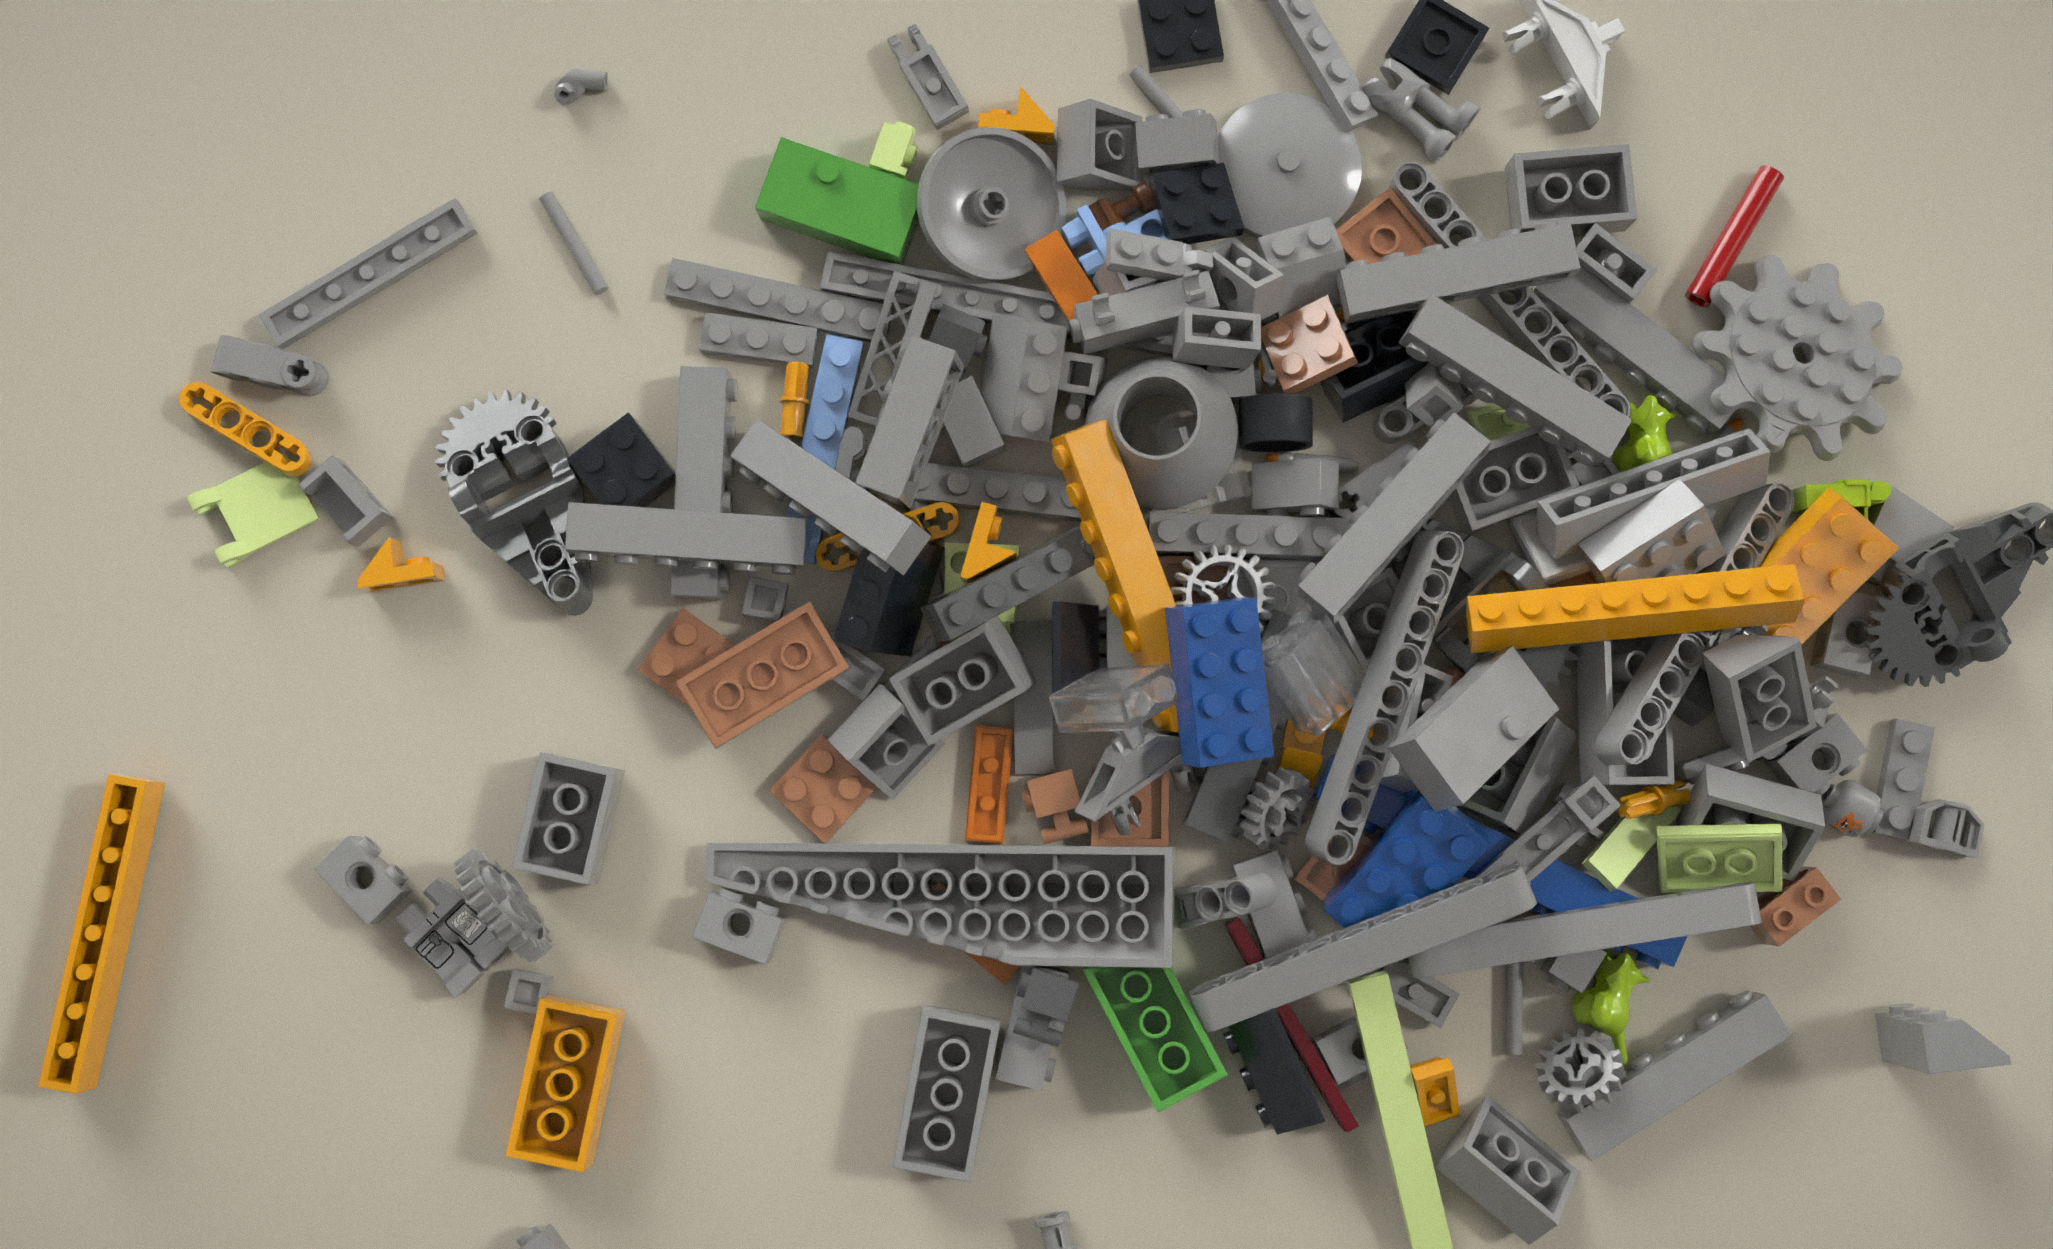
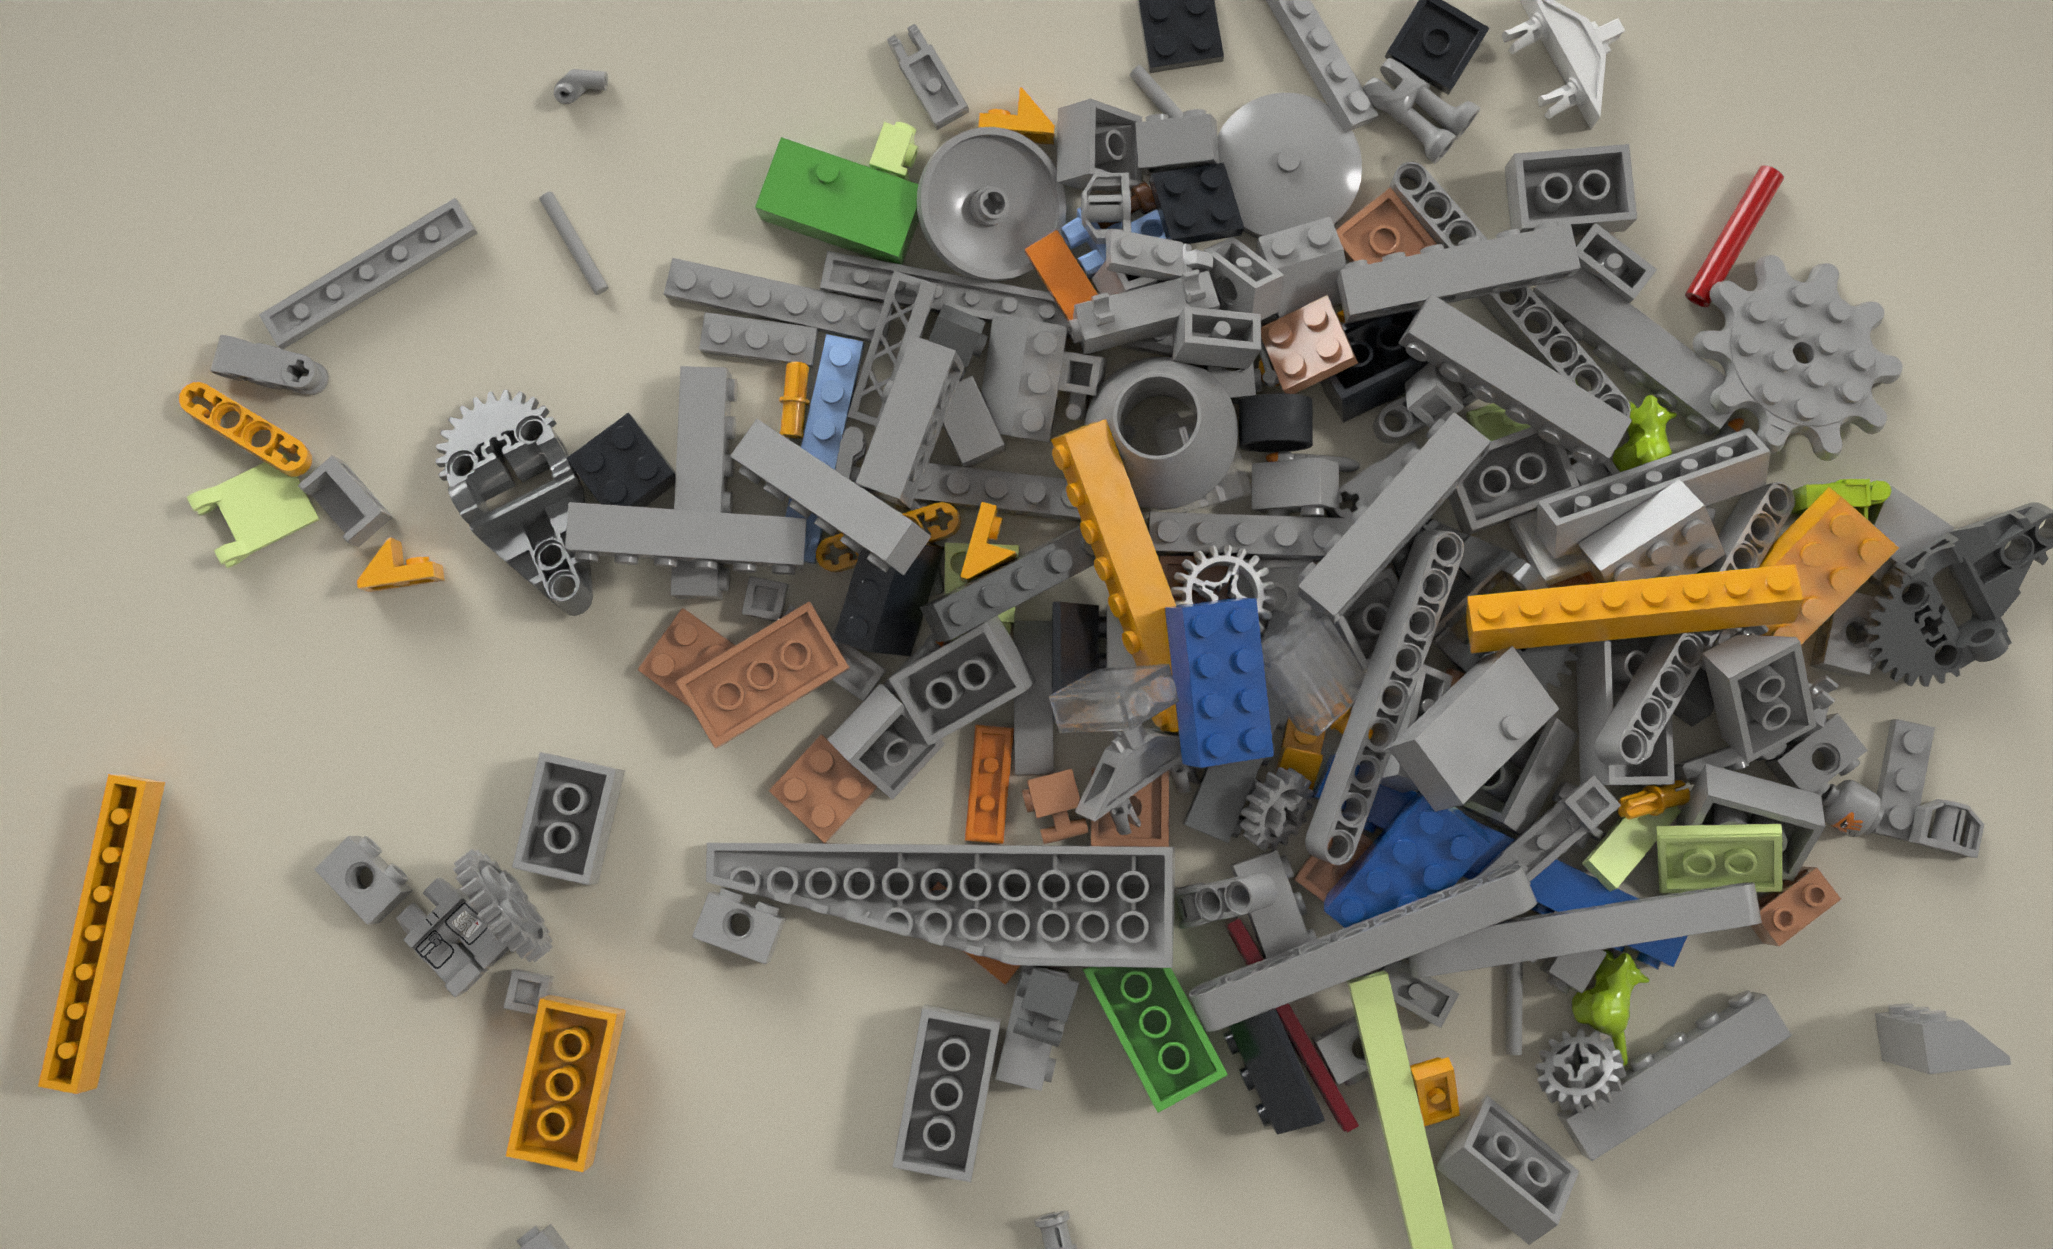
none -> light grey piece [1081,173,1131,244]

